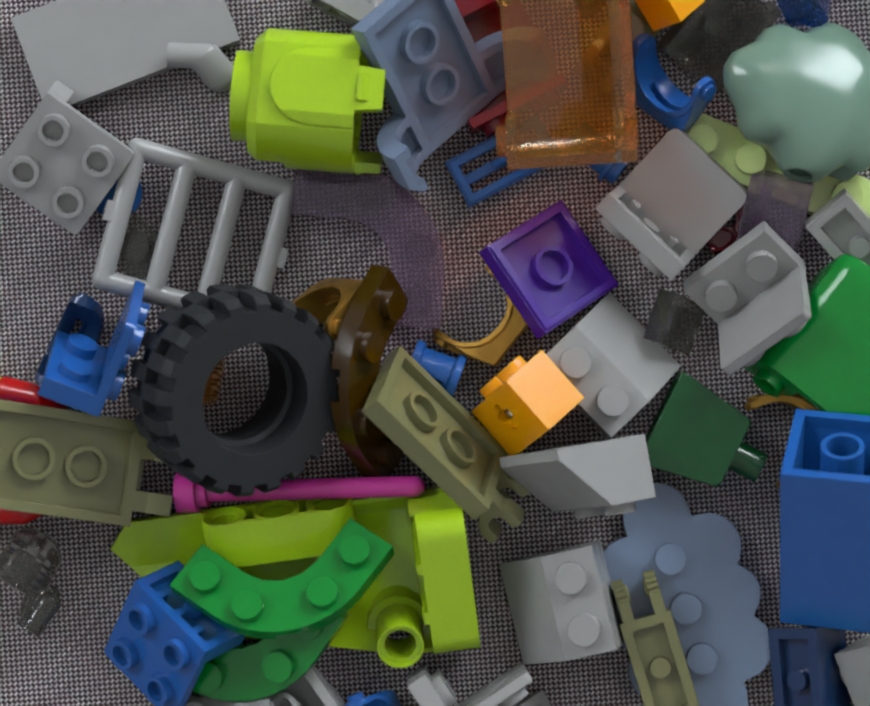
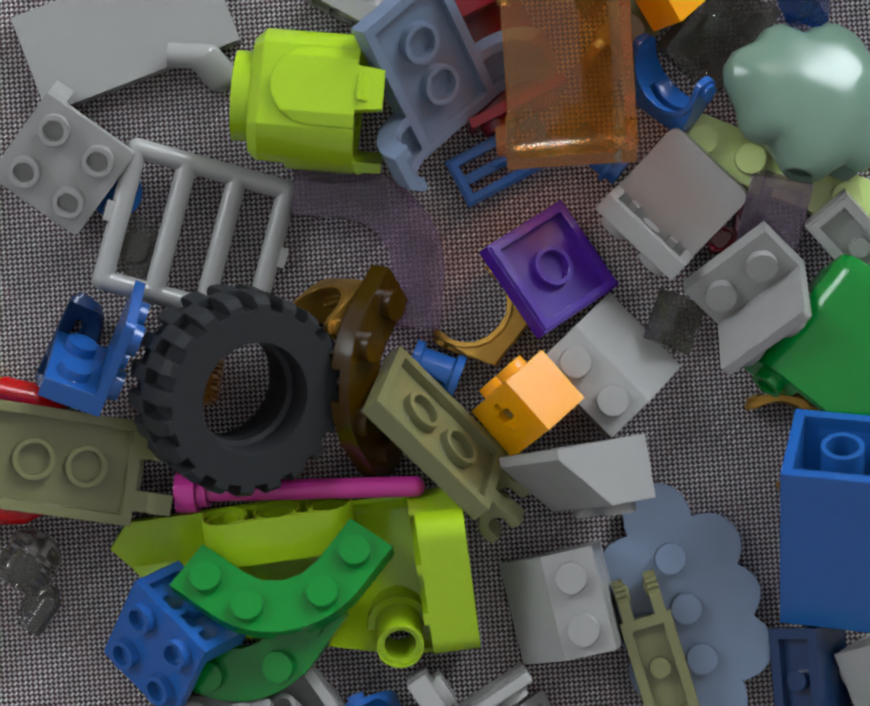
dark green torso [645,372,767,487] -> none

